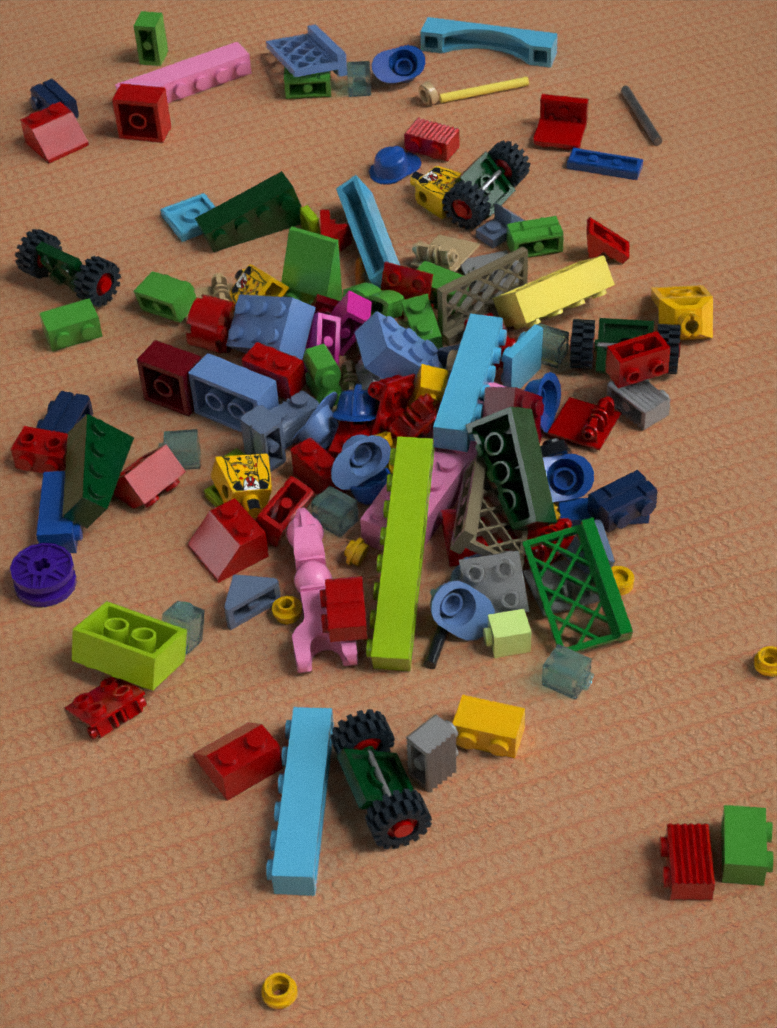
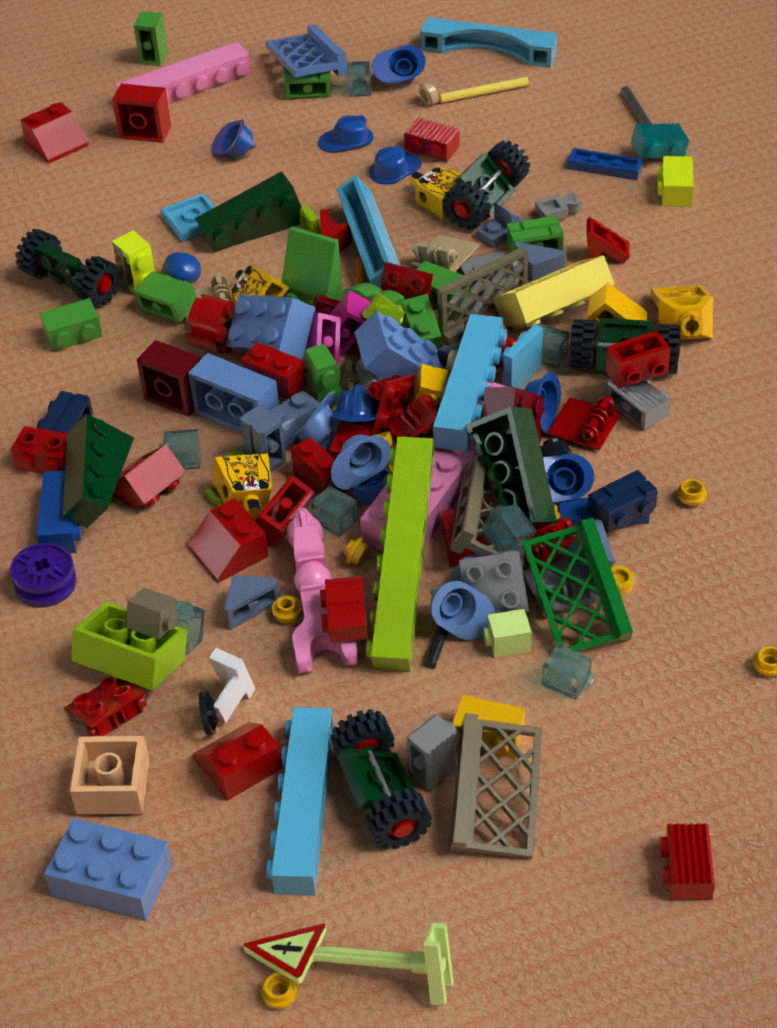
dark blue brick [30,79,79,119] -> none
red bracket [533,94,589,150] -> none
bright green brick [721,805,774,886] -> none
none -> medium blue brick [44,818,172,921]
none -> light nougat brick [70,736,150,814]
none -> neon yellow brick [112,230,155,293]
none -> dark tan brick [126,587,178,639]
none -> blue hair [161,252,201,283]
none -> white piece [199,648,256,736]
none -> blue piece [212,120,256,158]
none -> yellowish green piece [243,922,454,1006]
none -> blue piece [318,115,374,152]
none -> lime bracket [362,292,405,325]
none -> dark tan fence [449,713,542,859]
none -> clear light blue brick [482,504,537,553]
none -> sand blue slope [515,242,566,282]
none -> light grey plate [535,193,582,219]
none -> yellow brick [587,283,647,326]
none -> teal brick [631,122,690,158]
none -> neon yellow brick [657,156,694,207]
none -> yellow plate [677,479,707,506]

